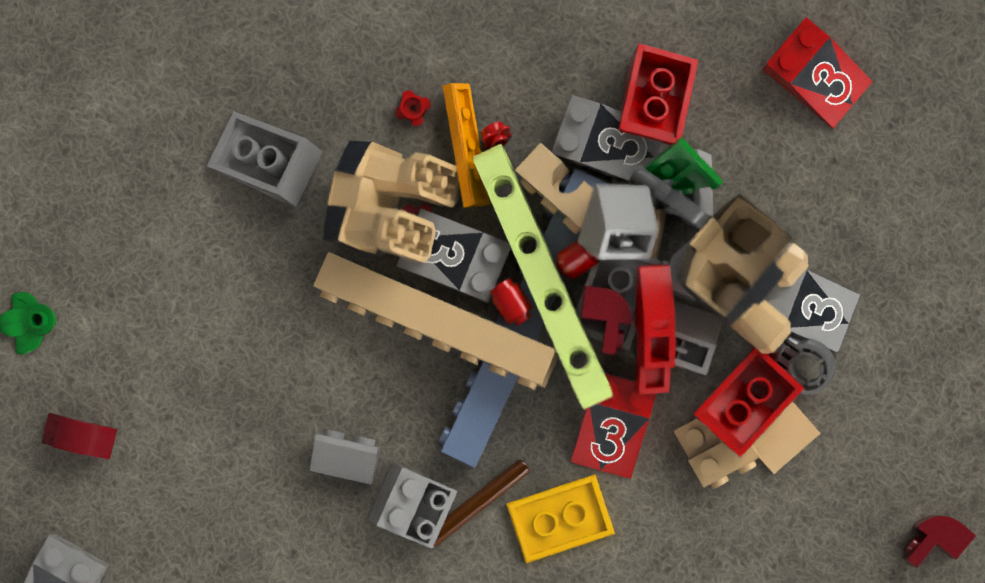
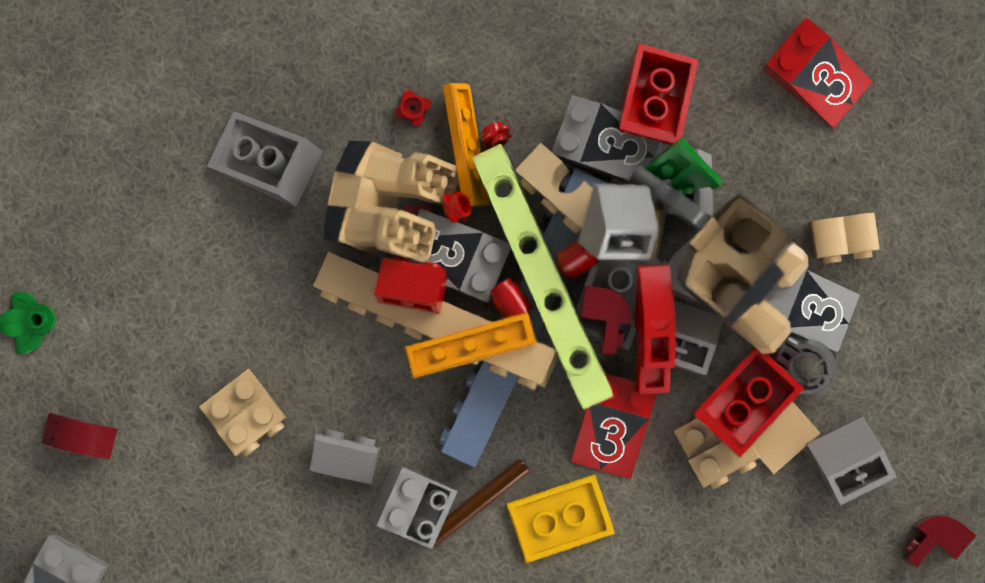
none -> tan plate [199,368,287,457]
none -> red brick [374,256,448,314]
none -> light orange tile [405,313,537,378]
none -> red plate [443,191,471,223]
none -> light grey slope [806,416,897,506]
none -> tan brick [810,212,880,264]

